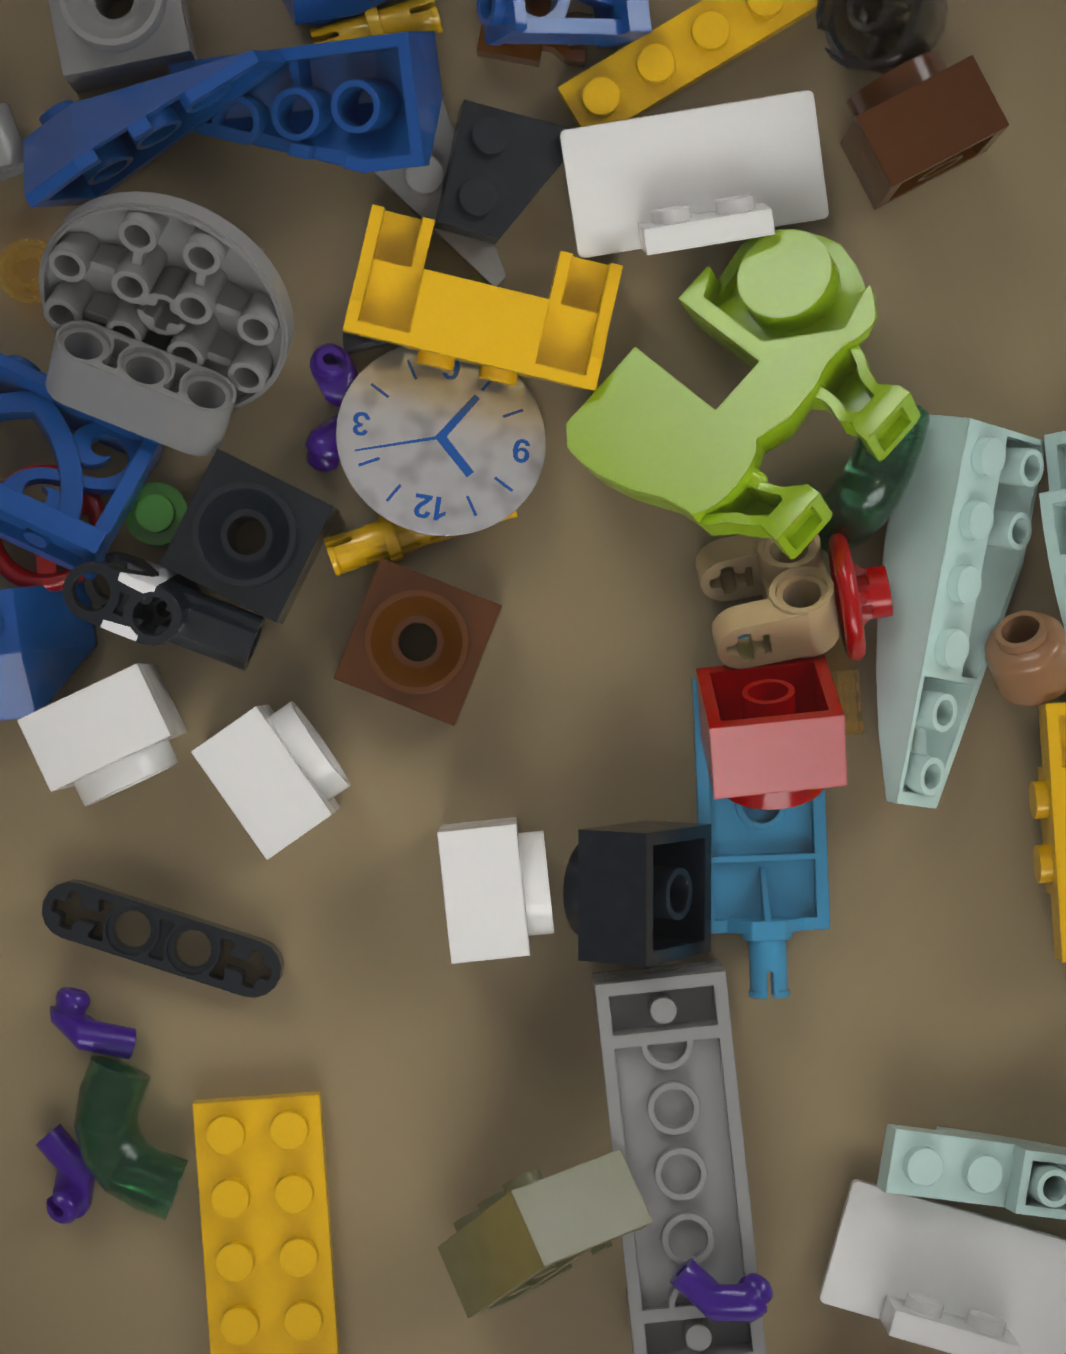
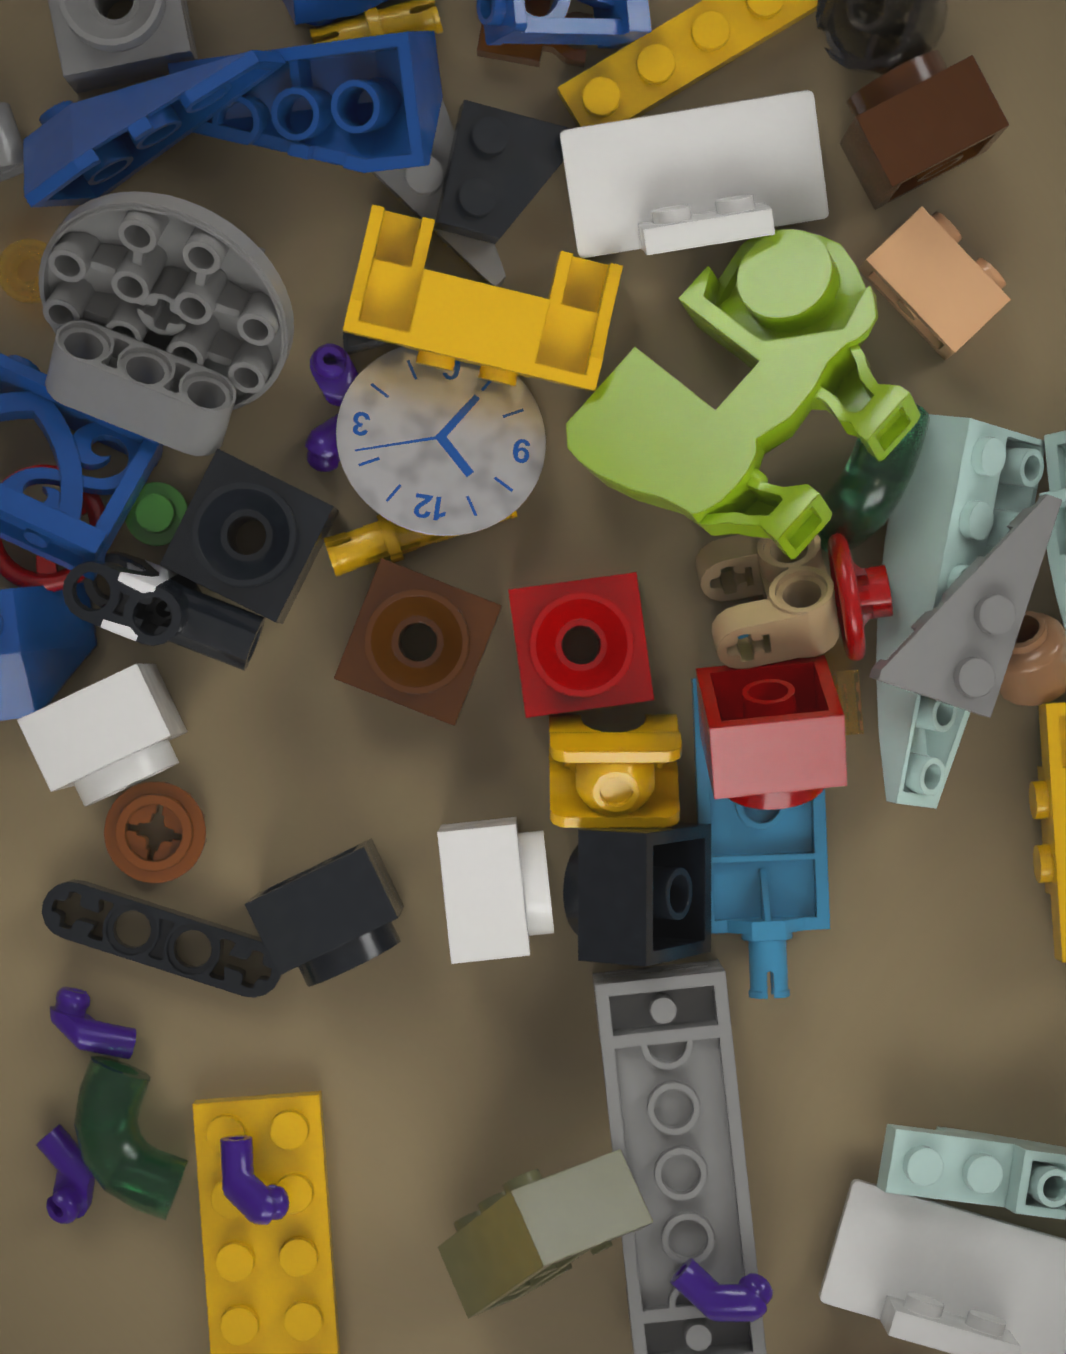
white piece [191,701,351,860] -> none
none -> dark orange gear [104,781,207,883]
none -> dark purple arm [220,1135,289,1225]
none -> black piece [245,838,404,987]
none -> red piece [508,572,654,718]
none -> yellow piece [549,714,682,828]
none -> light nougat brick [858,206,1011,360]
none -> light grey wing [869,494,1062,718]

